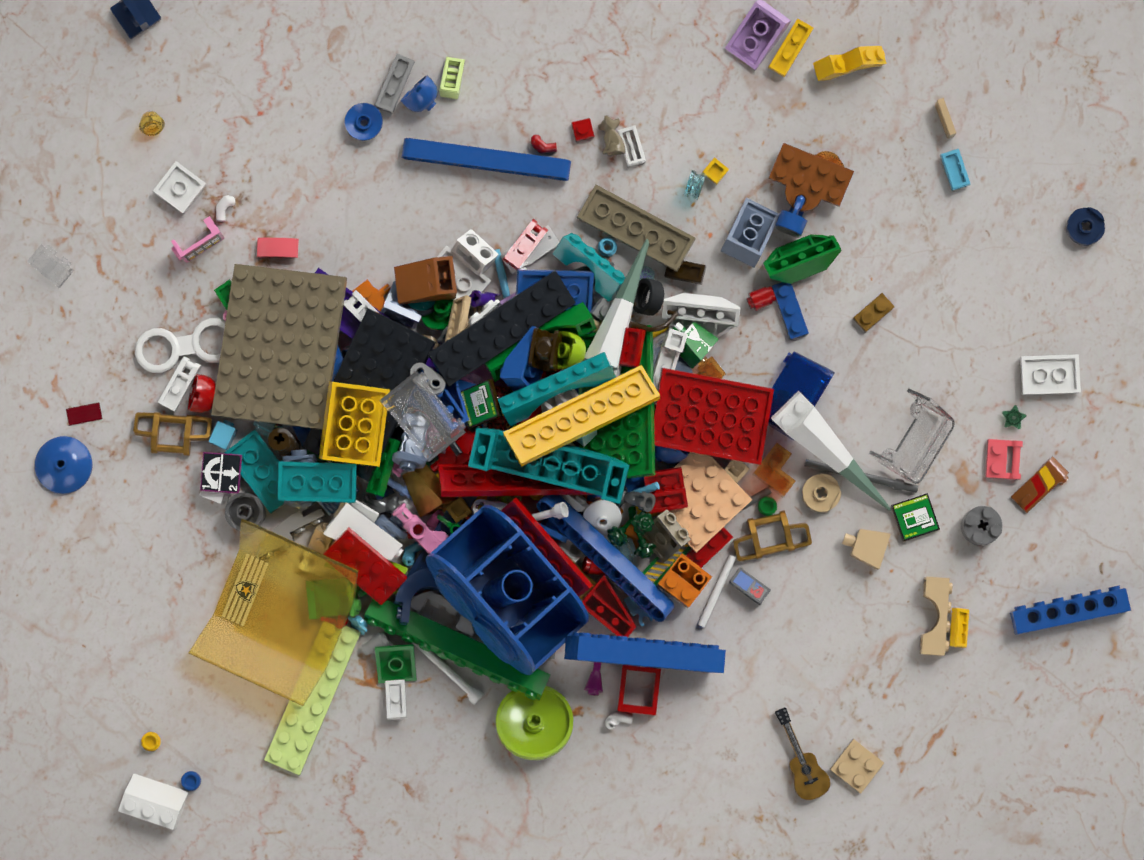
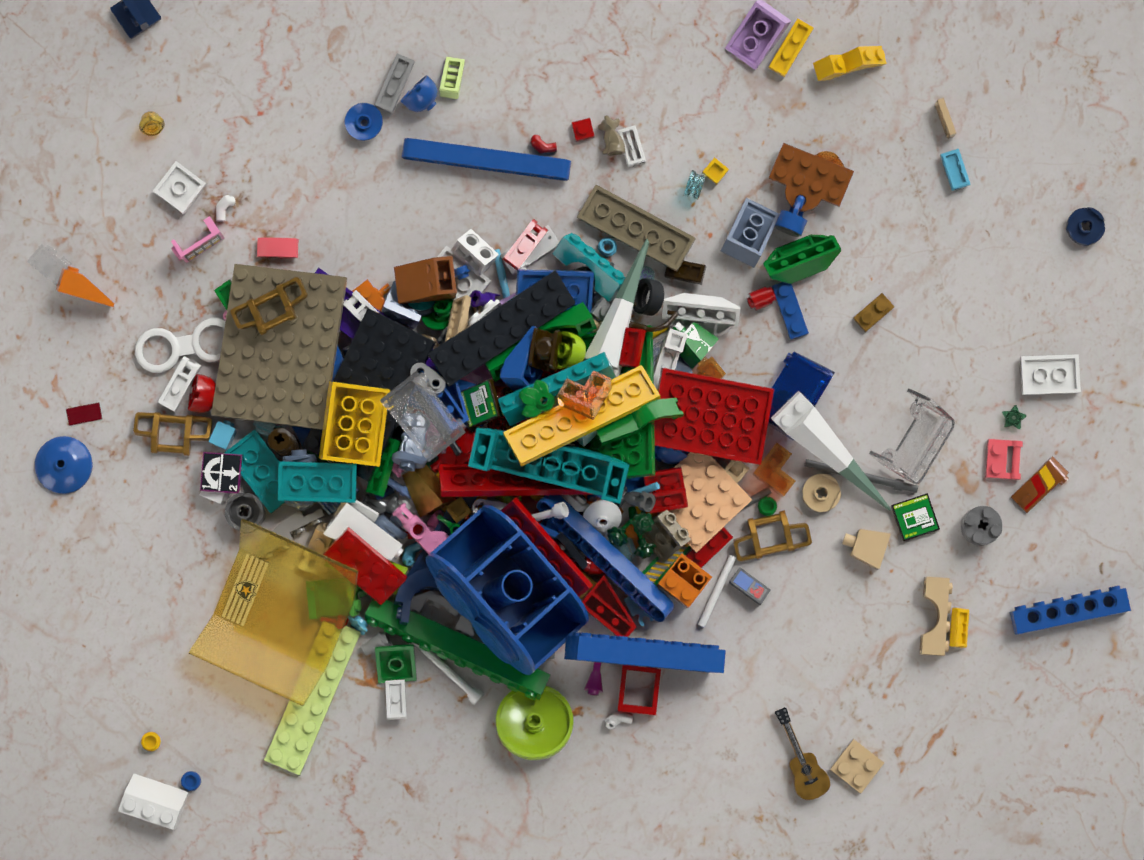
none -> orange slope [56,266,115,307]
none -> pearl gold bar [230,277,308,335]
none -> blue plate [454,265,471,280]
none -> green plate [519,380,555,417]
none -> black plate [556,533,588,569]
none -> clear orange brick [558,370,612,420]
none -> green piece [596,398,684,446]

